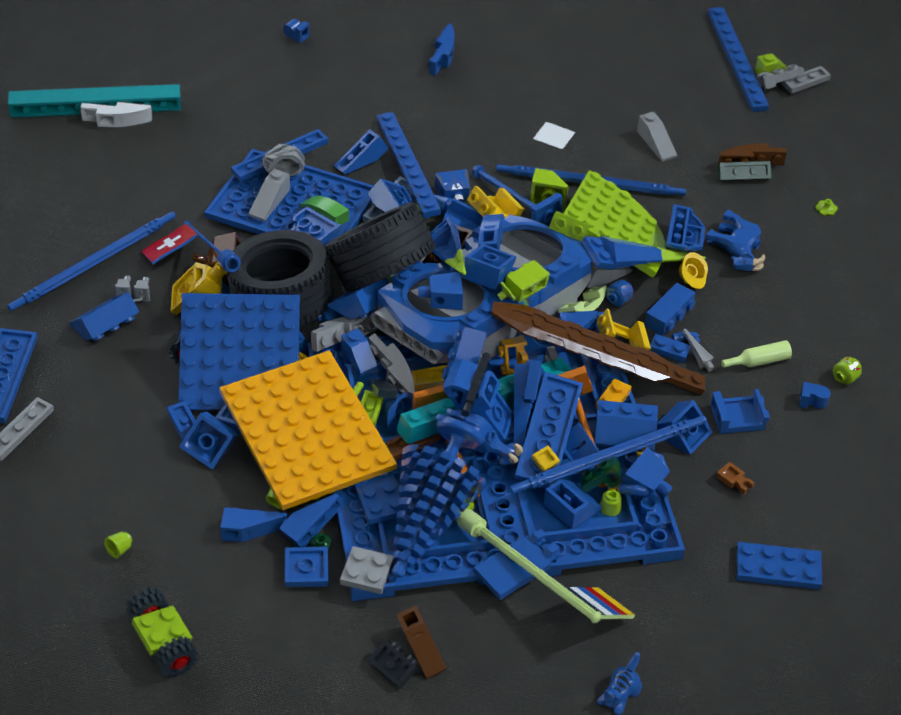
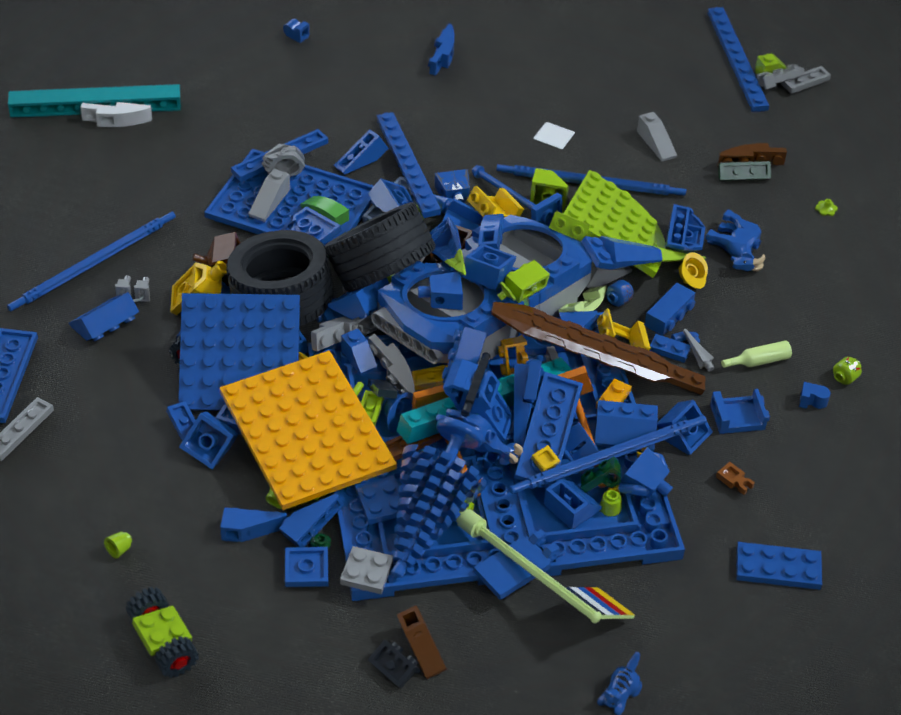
flag [142,220,241,272] -> none

